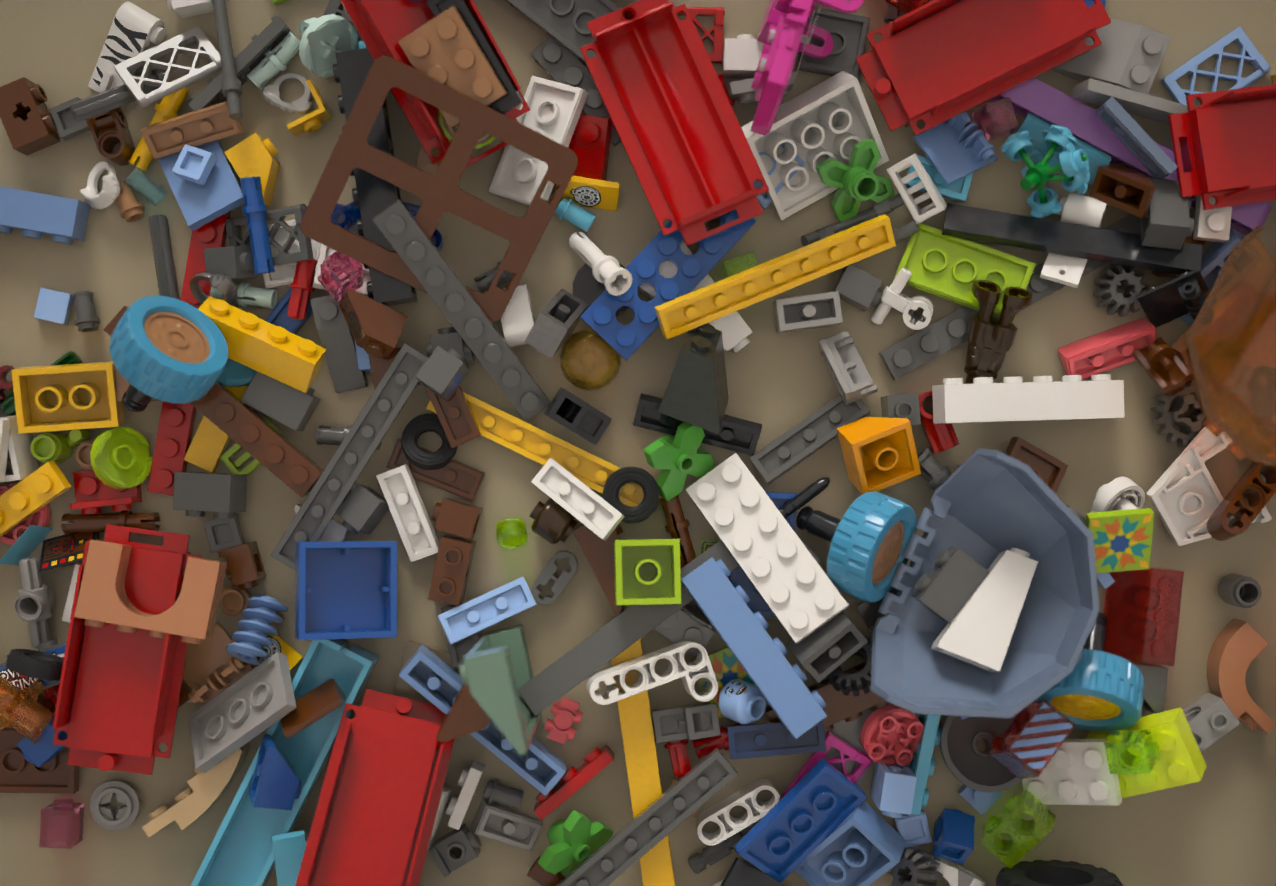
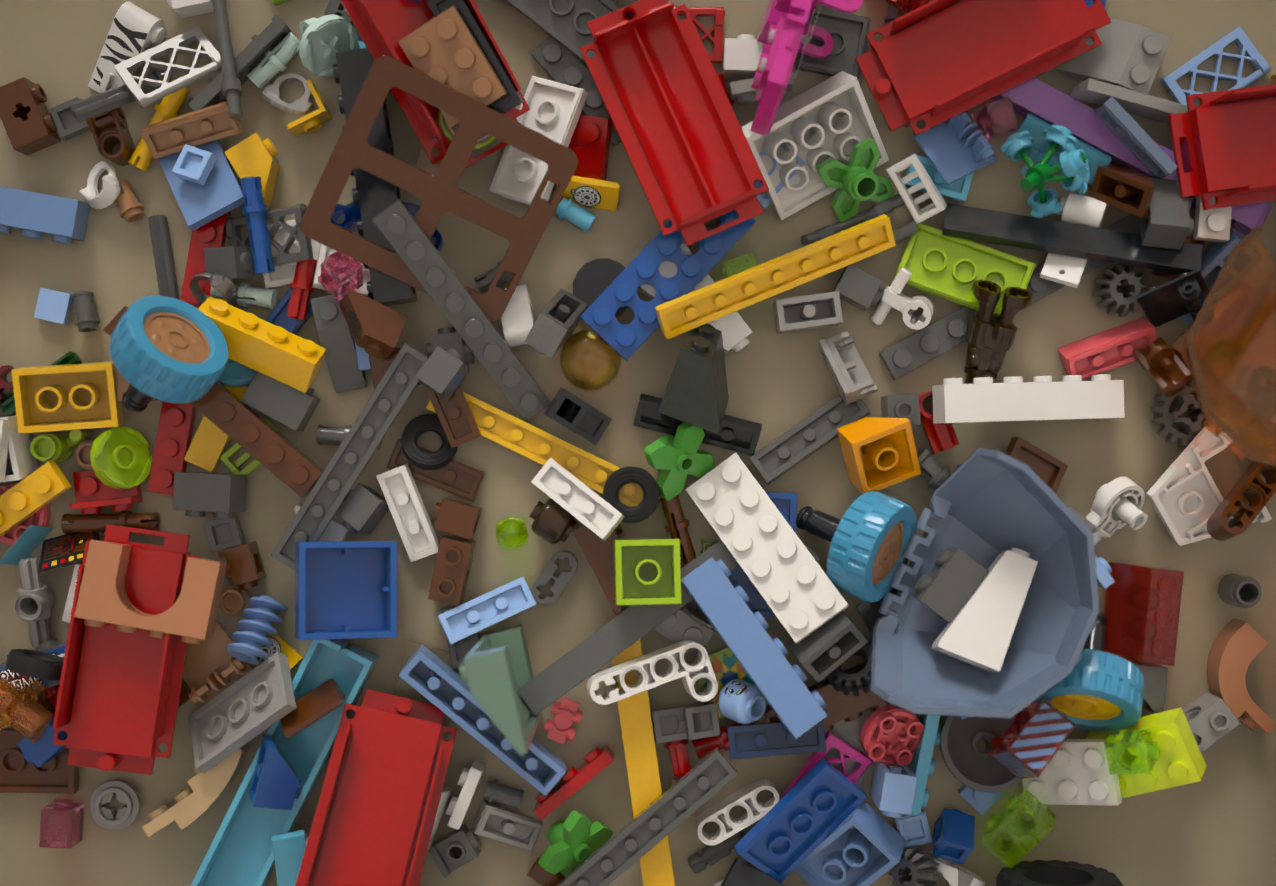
clear light blue pin [124,167,167,206] -> none
reddish brown slope [436,685,491,742] -> none
white pin [569,231,632,296] -> none
black piece [778,477,830,520] -> none
tile [1085,508,1154,573] -> none

